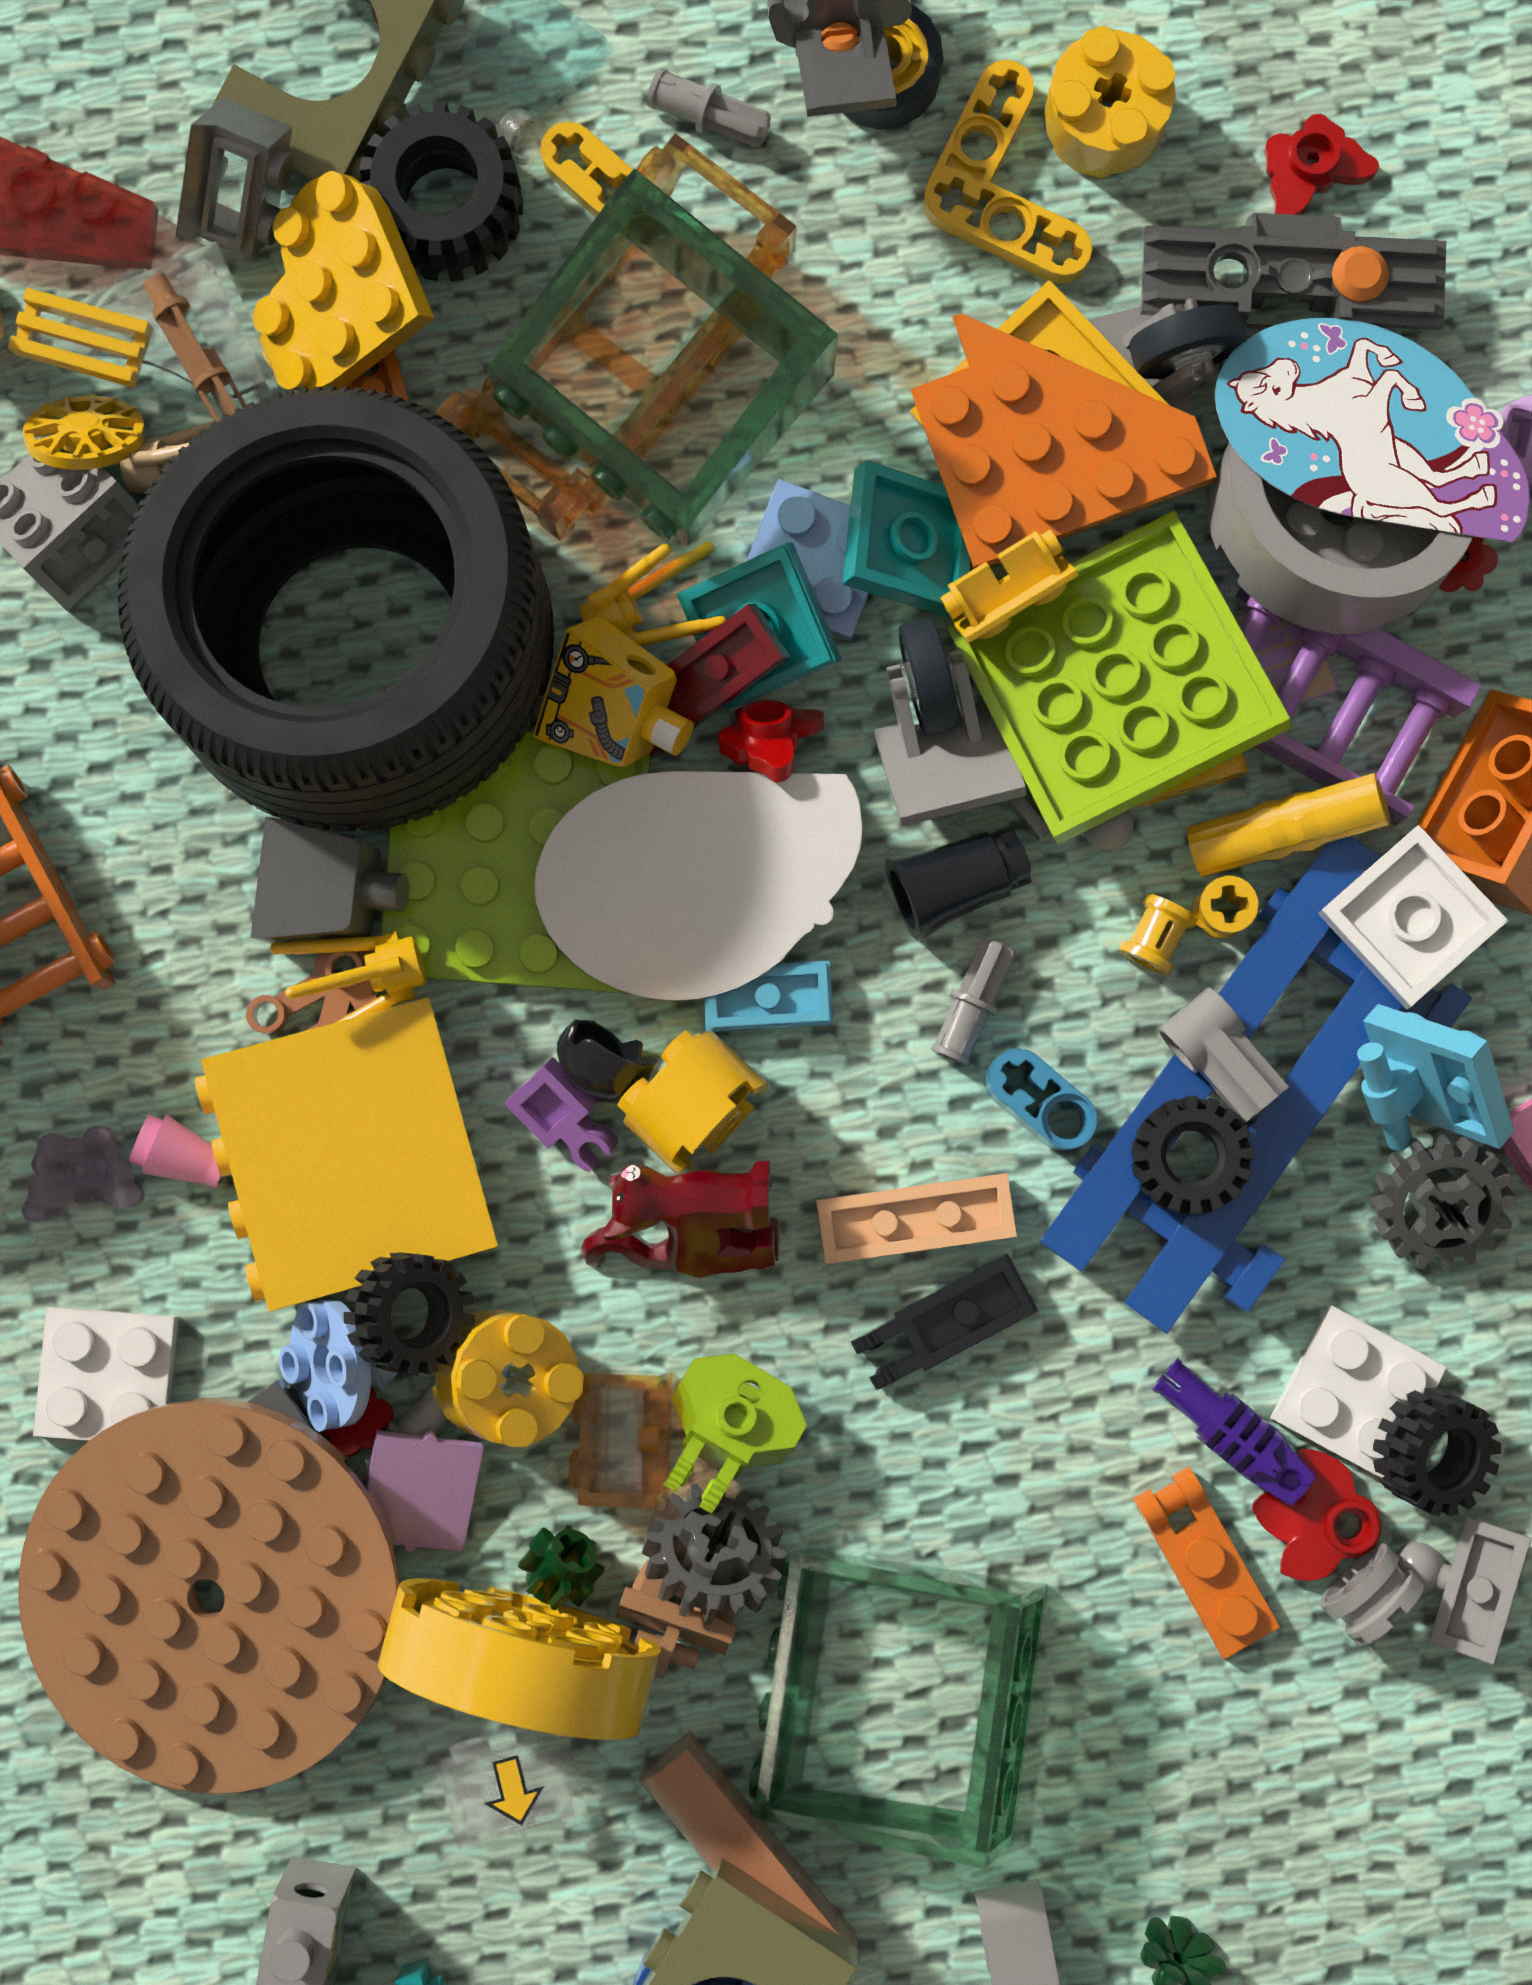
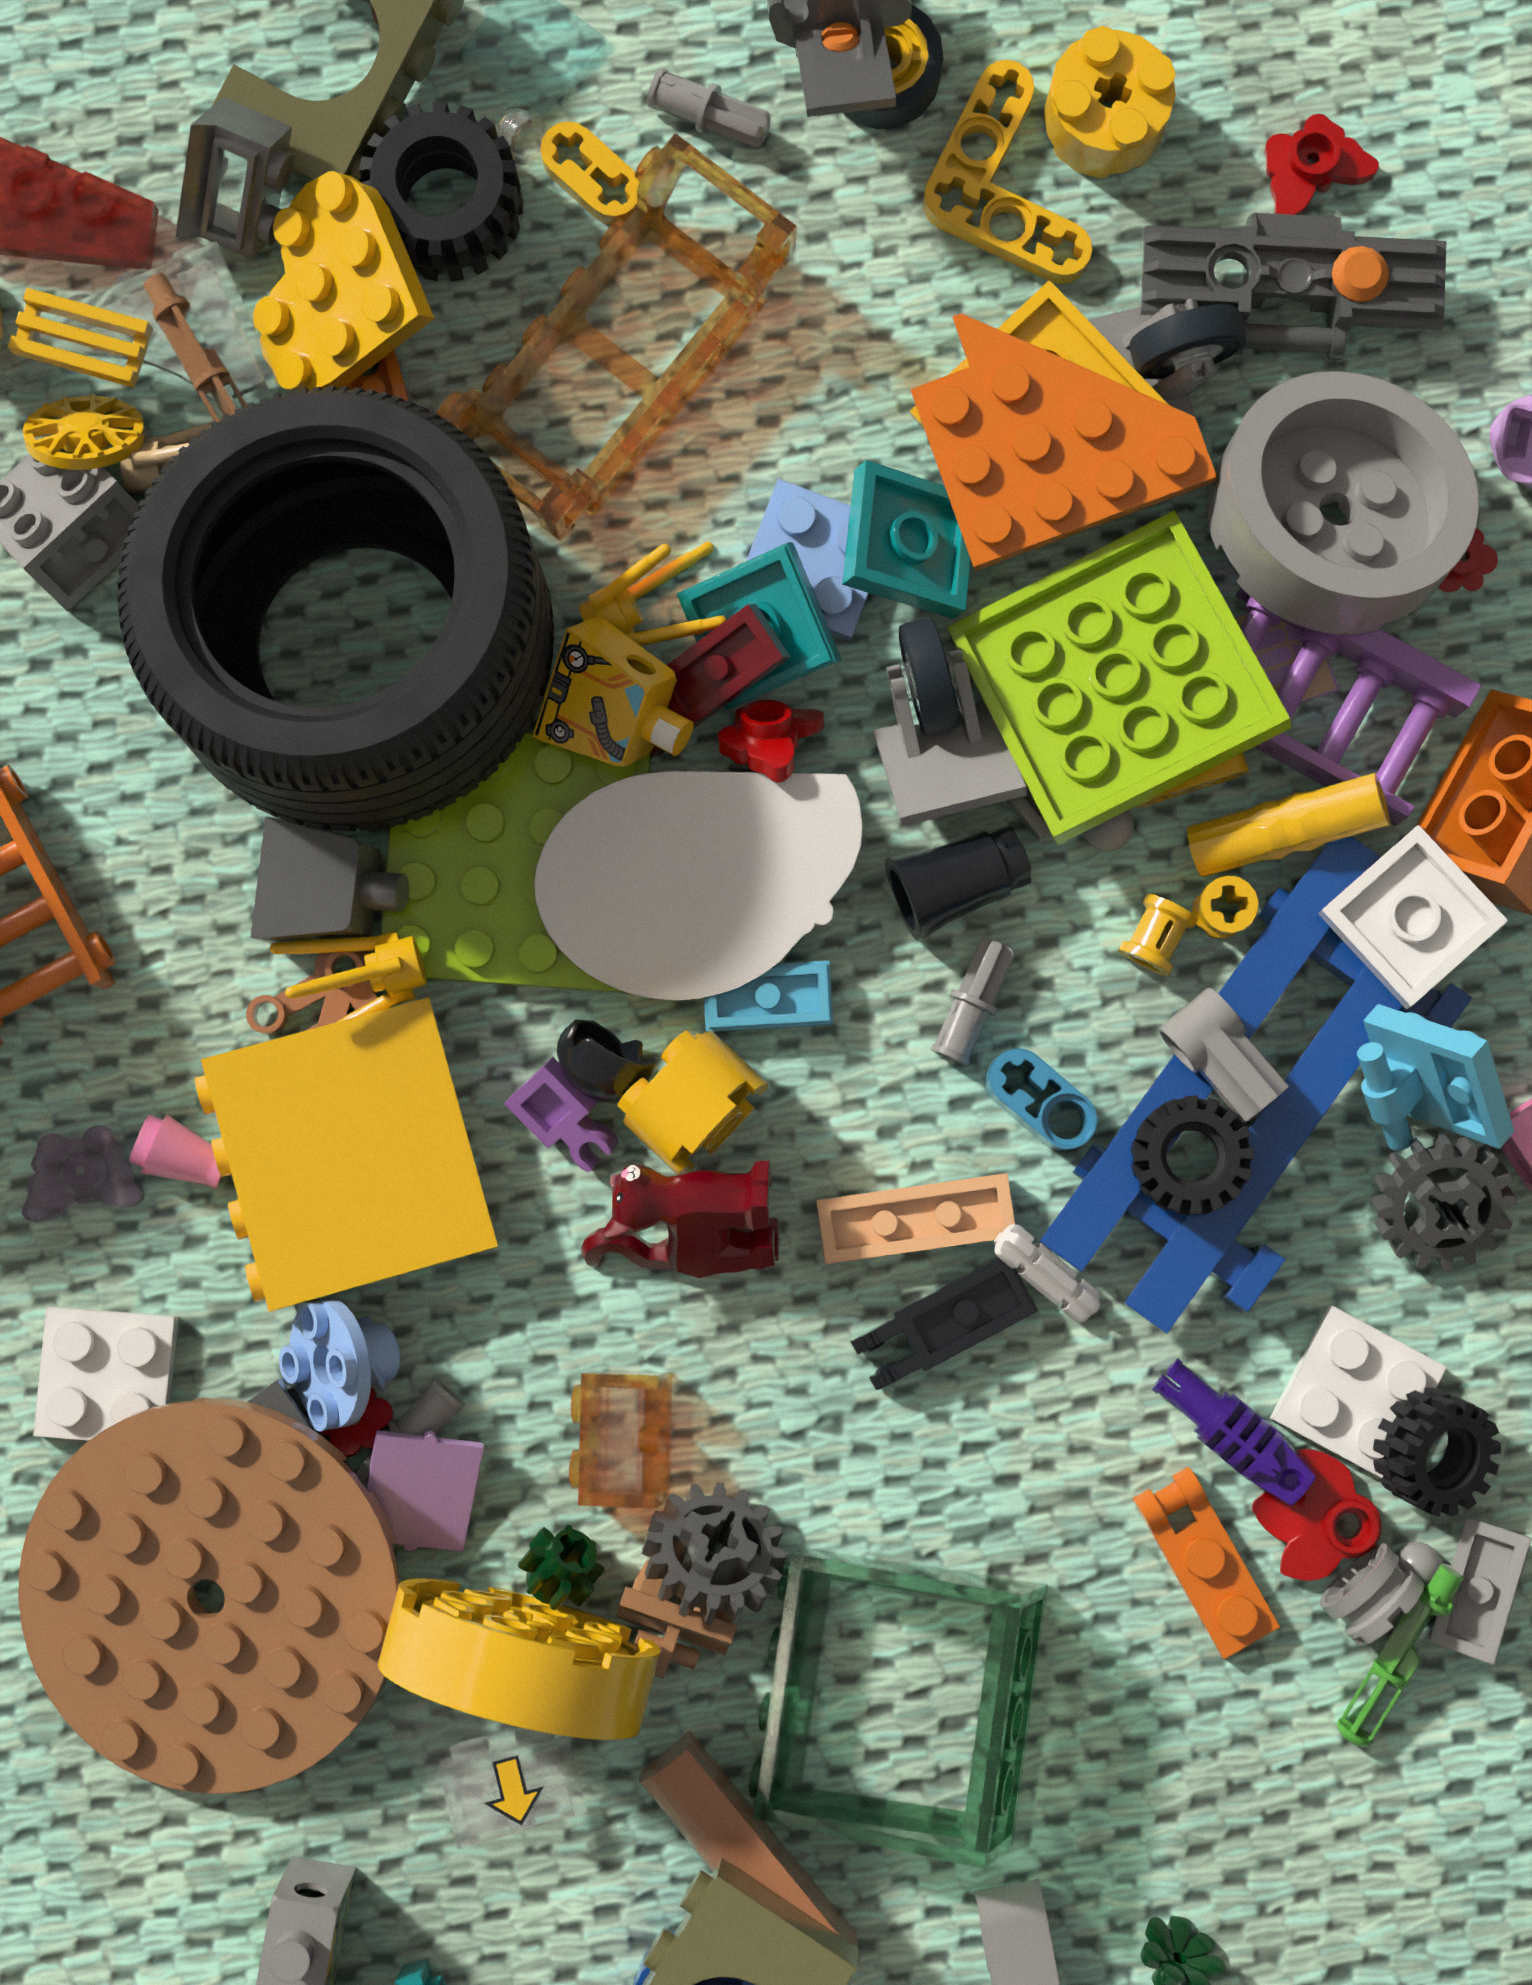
black tyre [343,1252,475,1376] -> none
yellow brick [432,1309,584,1447] -> none
clear green windscreen [487,168,838,547] -> none
lime hinge [664,1353,807,1514] -> none
yellow hinge [939,530,1079,643] -> none
sticker [1215,318,1530,543] -> none
none -> white axle [994,1224,1101,1323]
none -> bright green piece [1337,1564,1464,1747]

